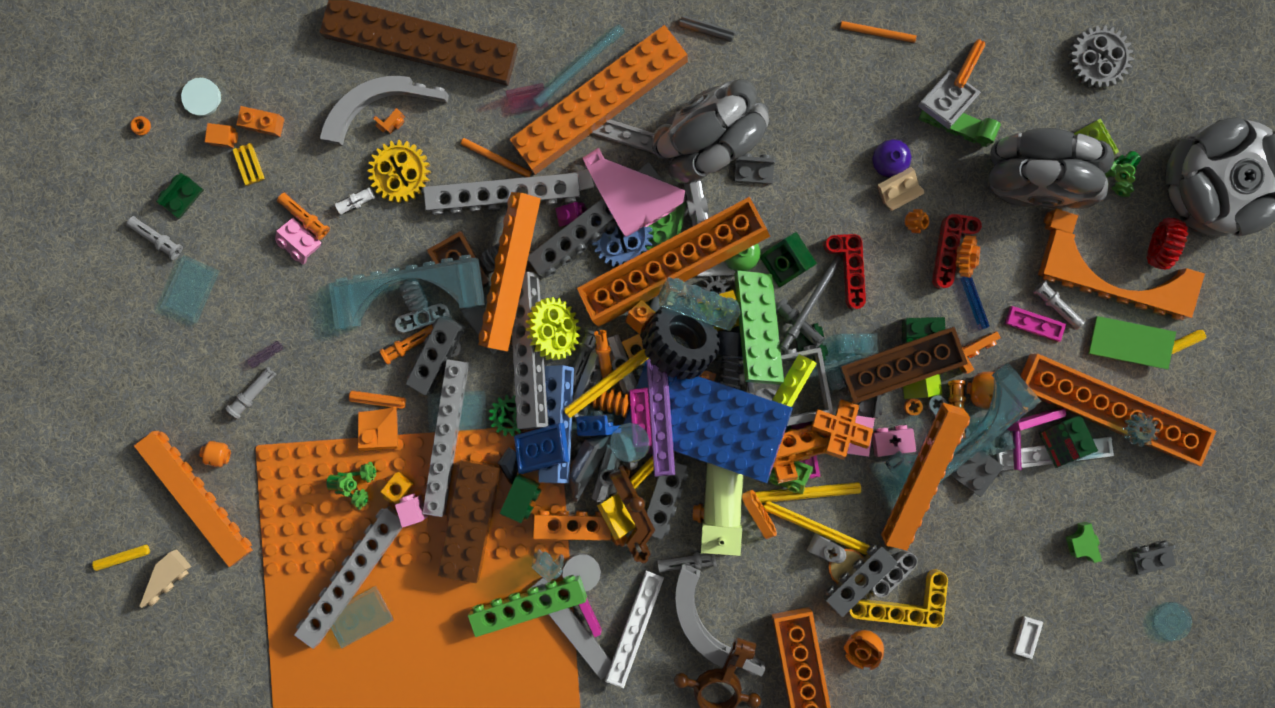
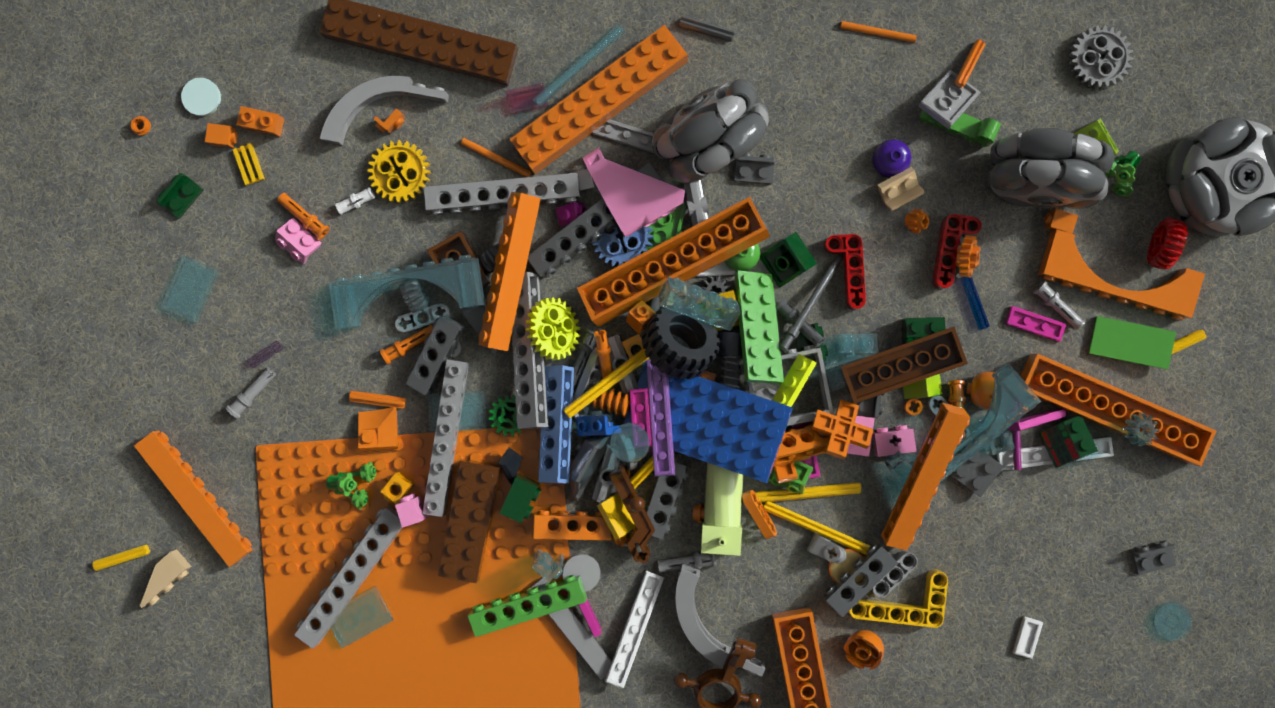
light grey pin [126,216,183,260] -> none
orange head [199,441,231,468] -> none
blue tile [514,423,569,474] -> none
orange bracket [960,331,1001,374] -> none
bright green brick [1066,522,1102,563] -> none

